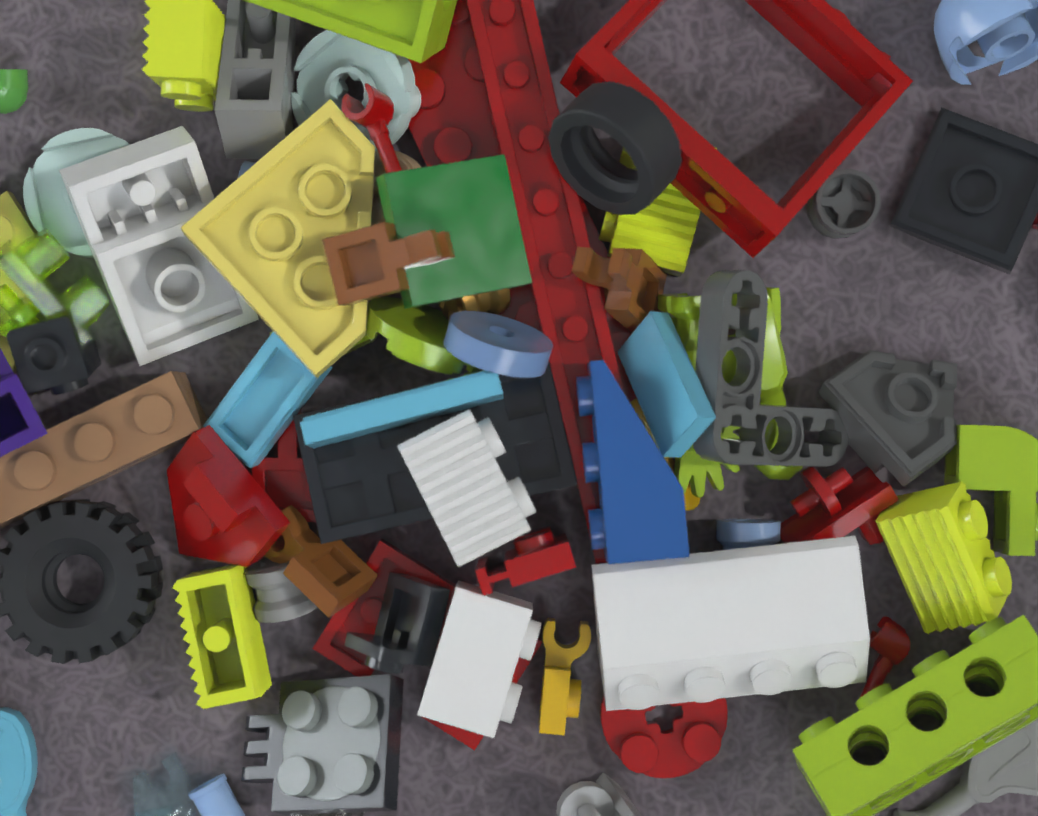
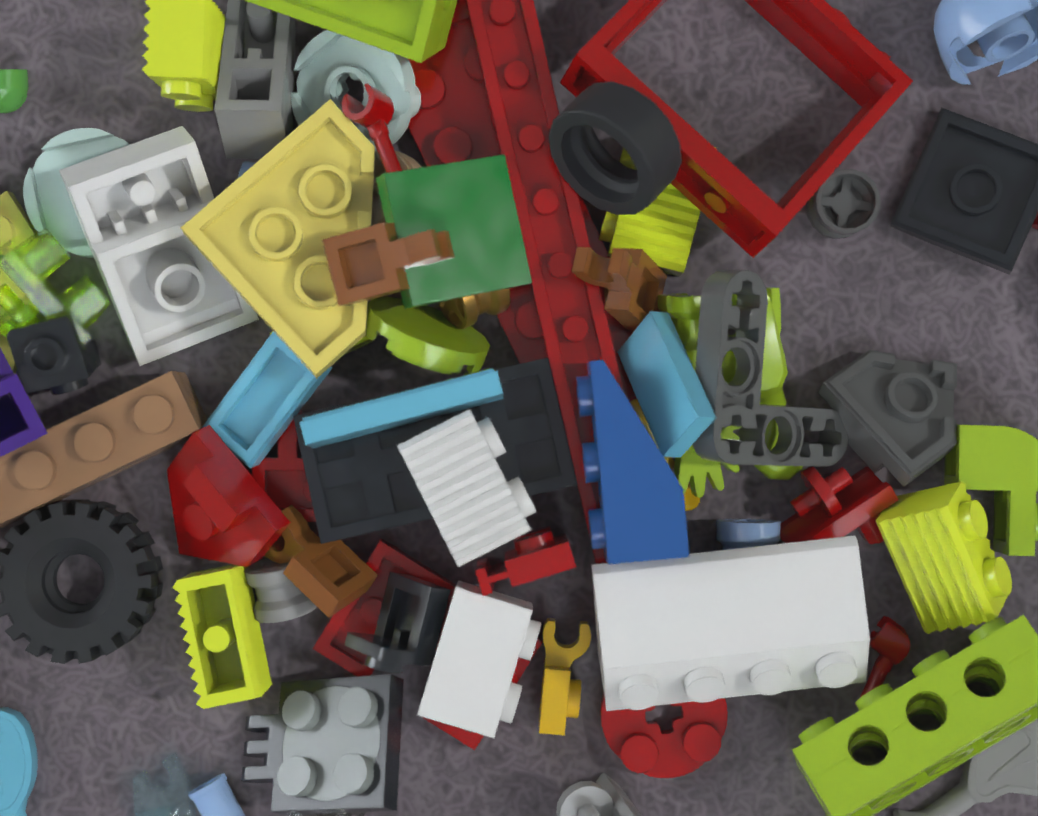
medium blue piece [443,311,553,378] -> none

